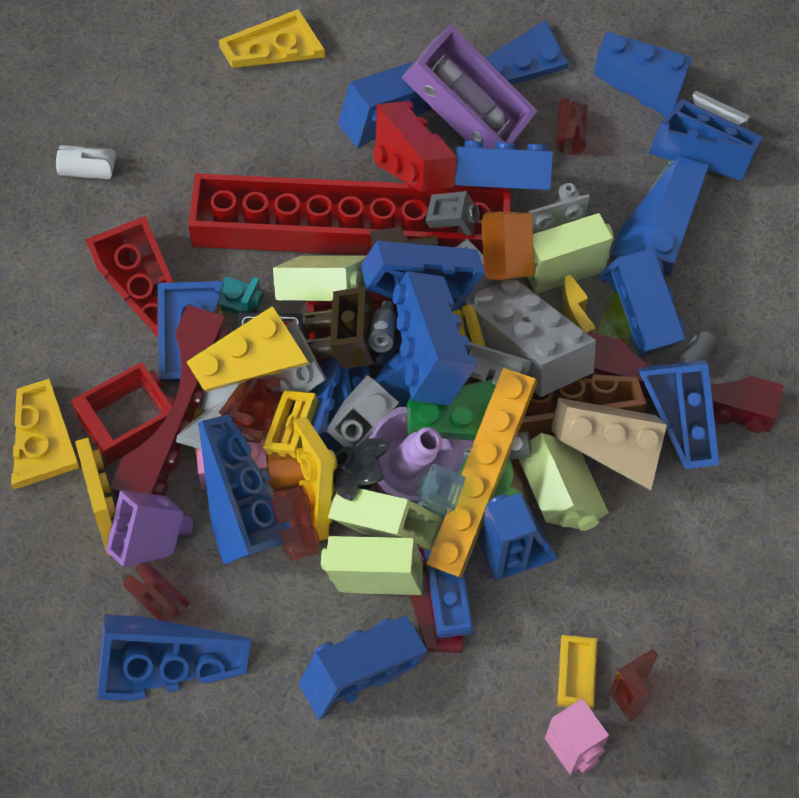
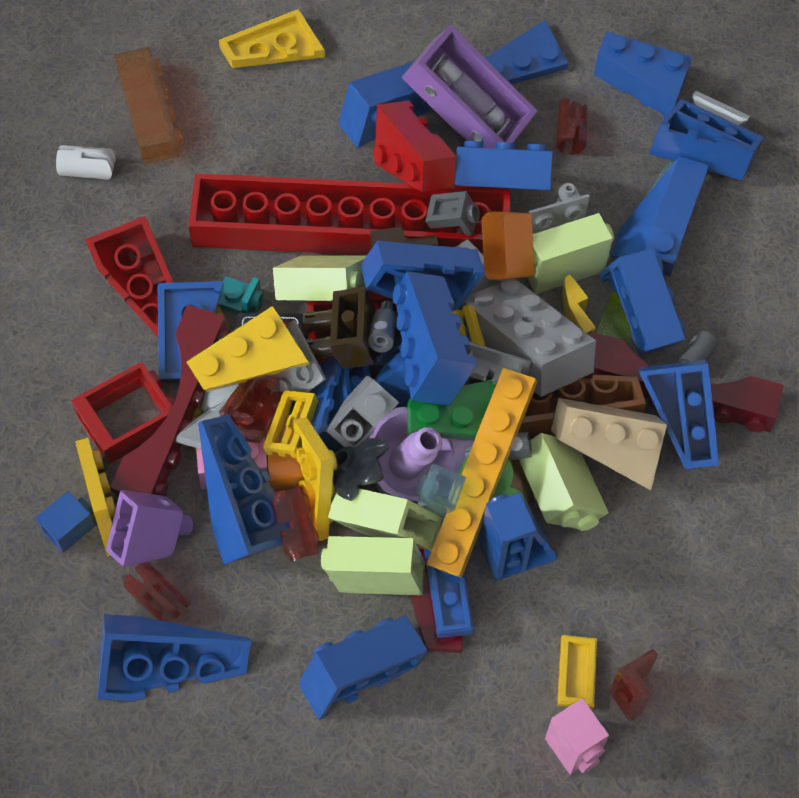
yellow wing [11,379,79,490] -> none
none -> blue brick [35,491,95,553]
none -> clear orange brick [114,47,183,165]

